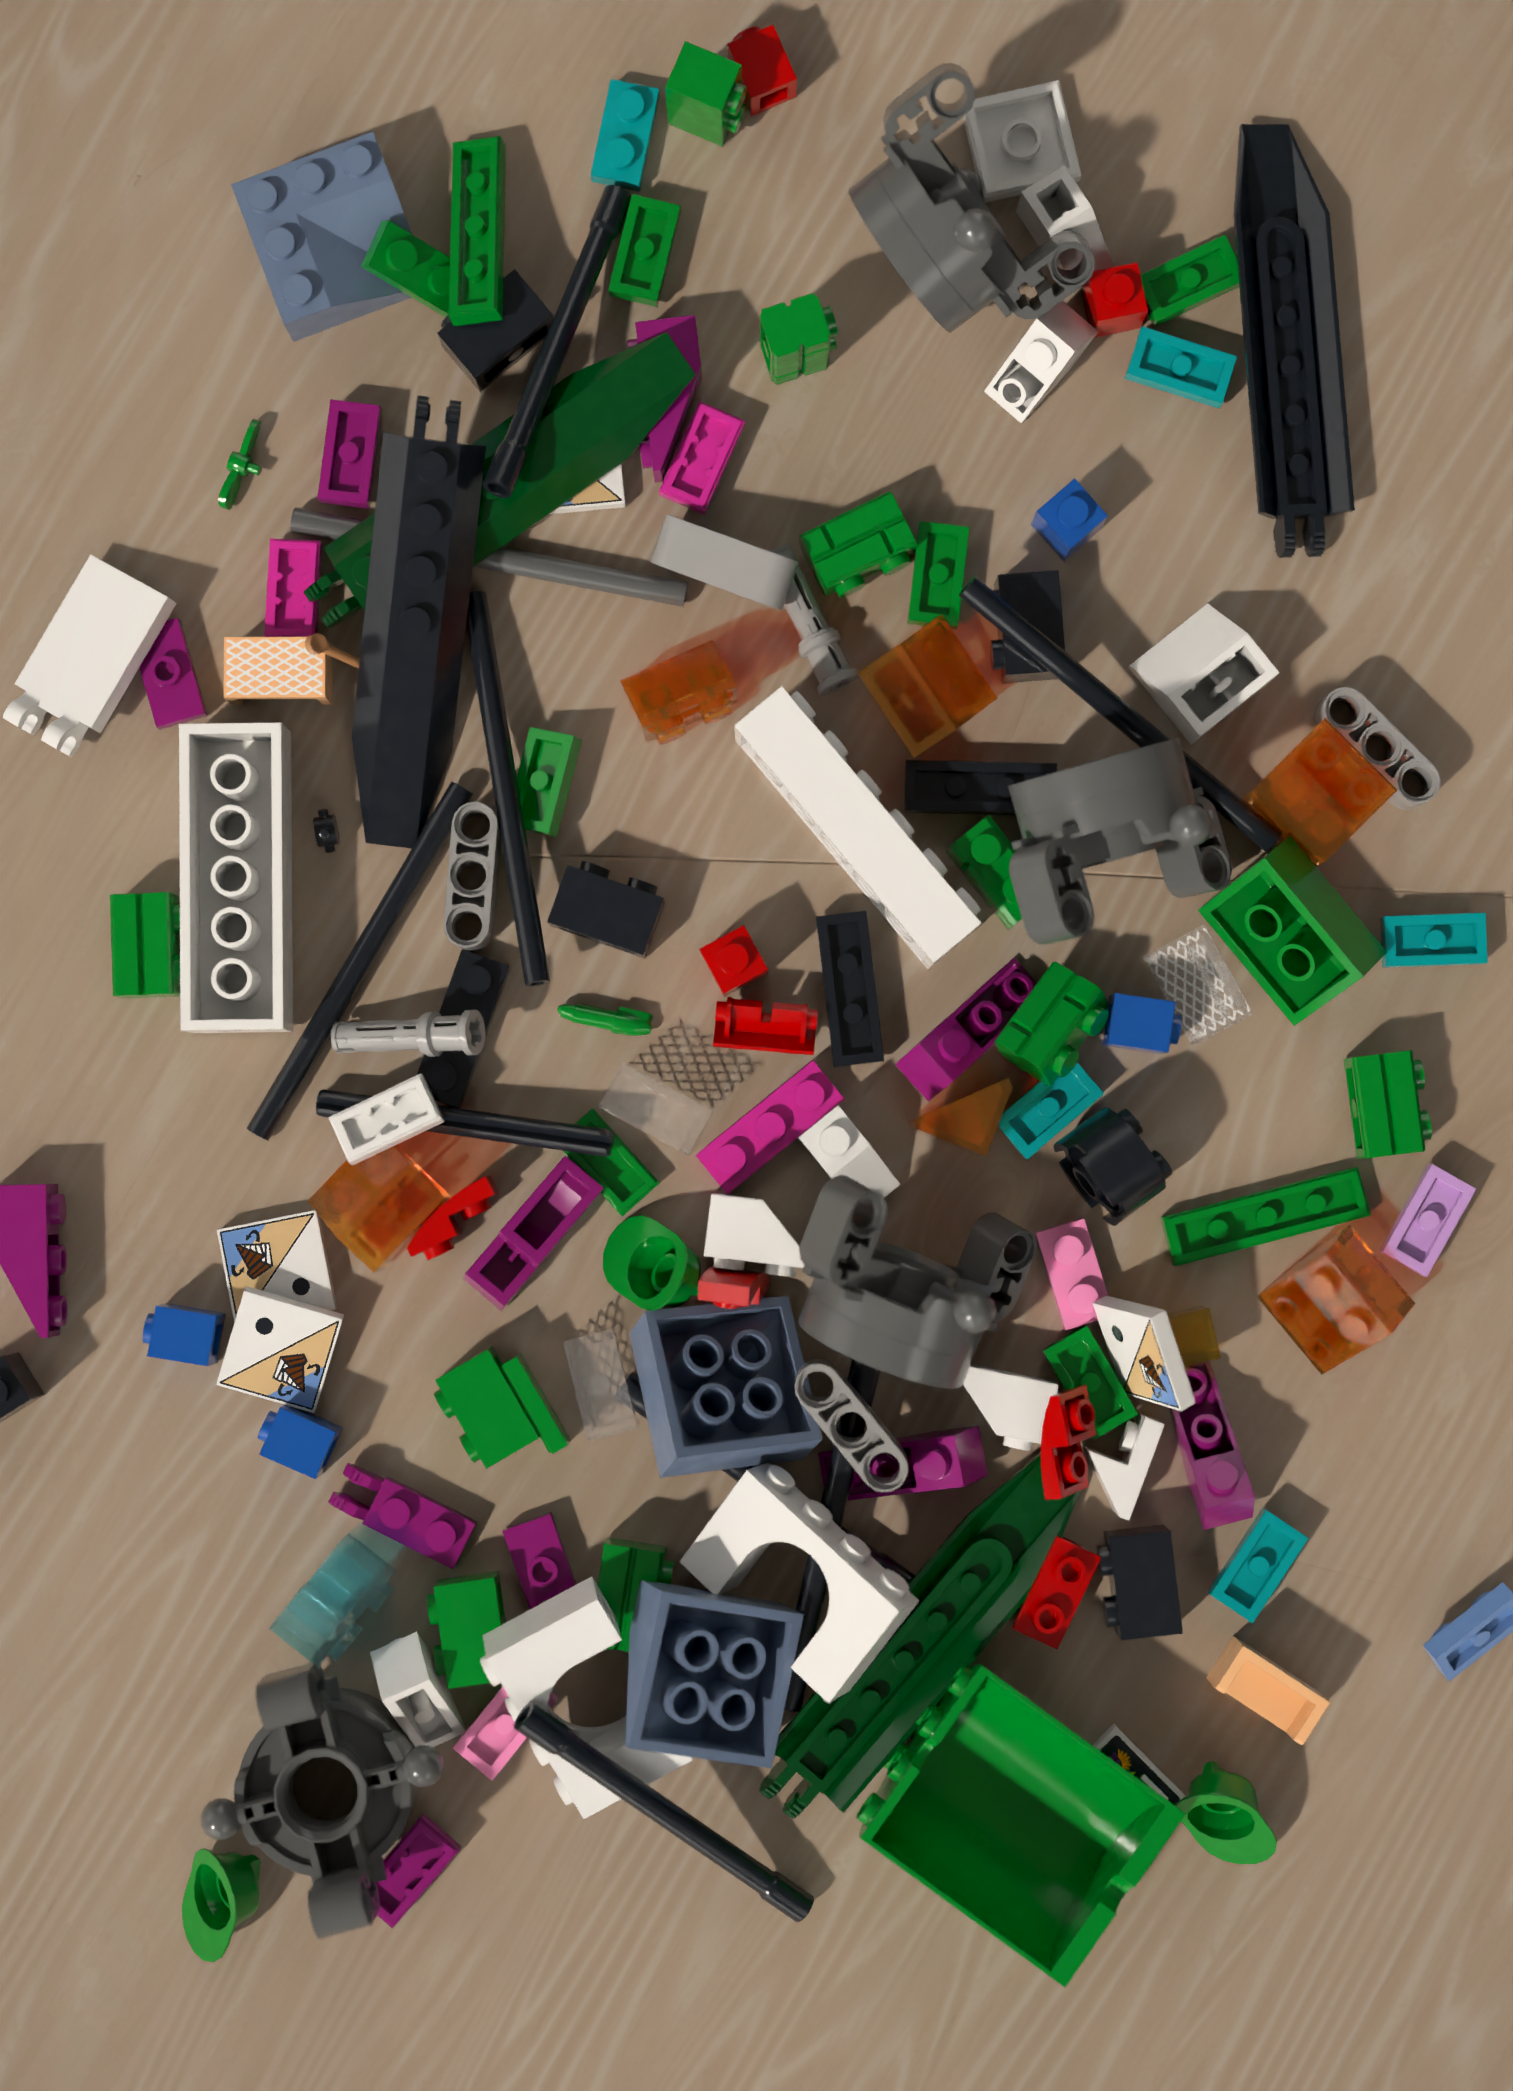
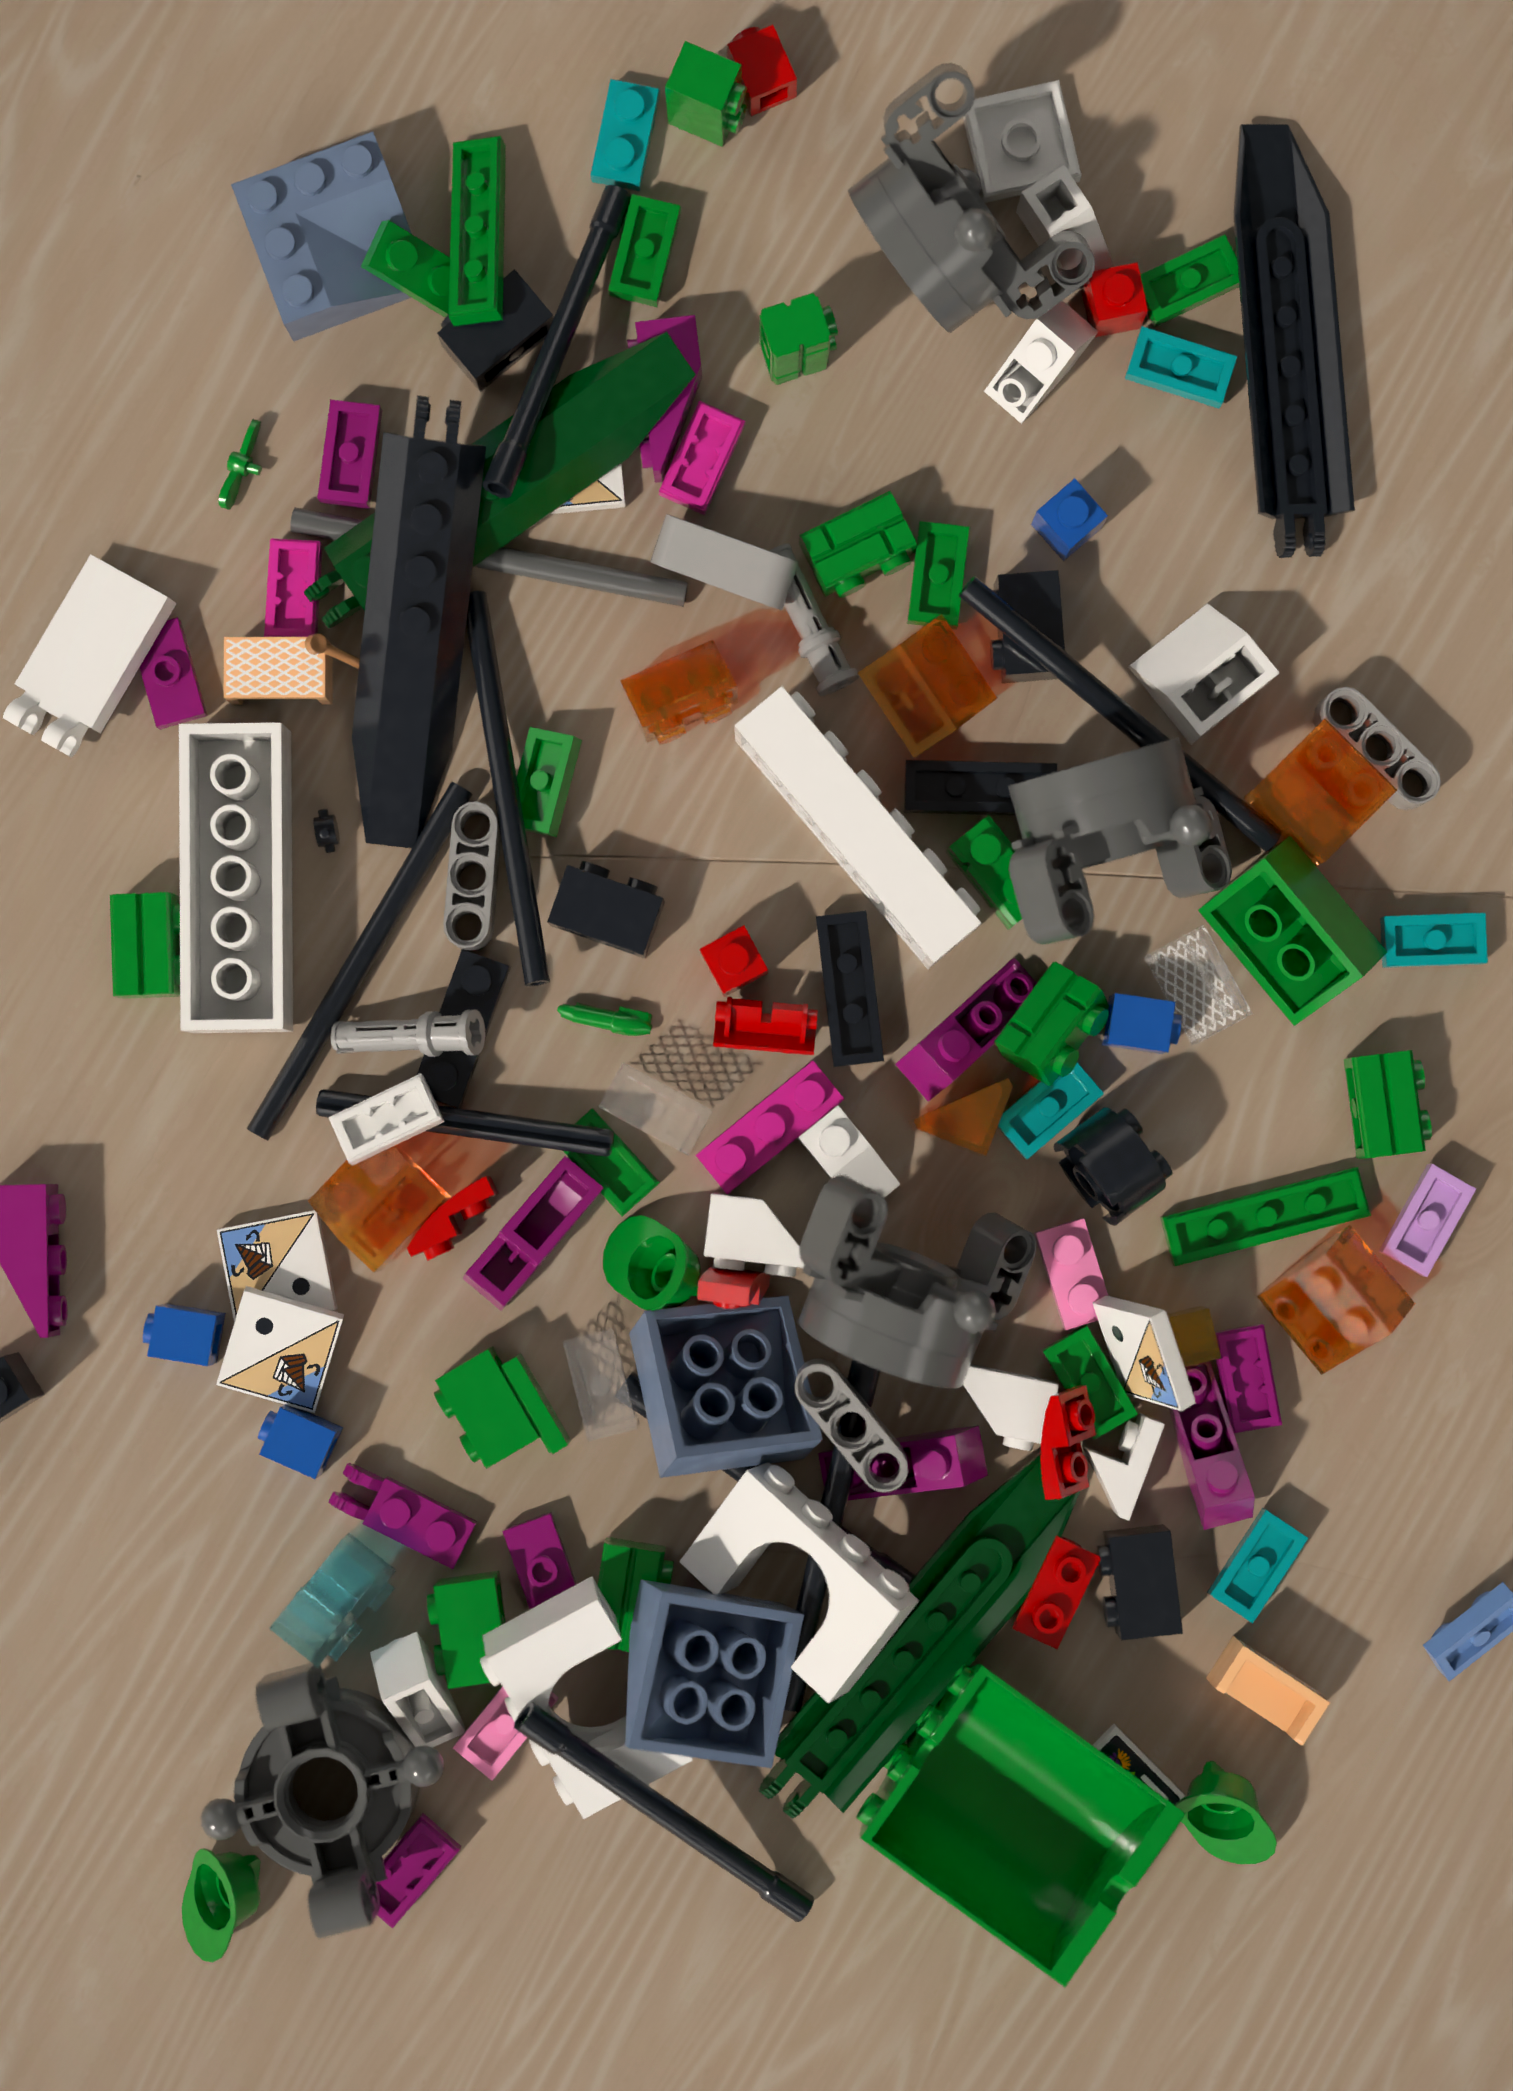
none -> magenta plate [1211,1324,1282,1434]

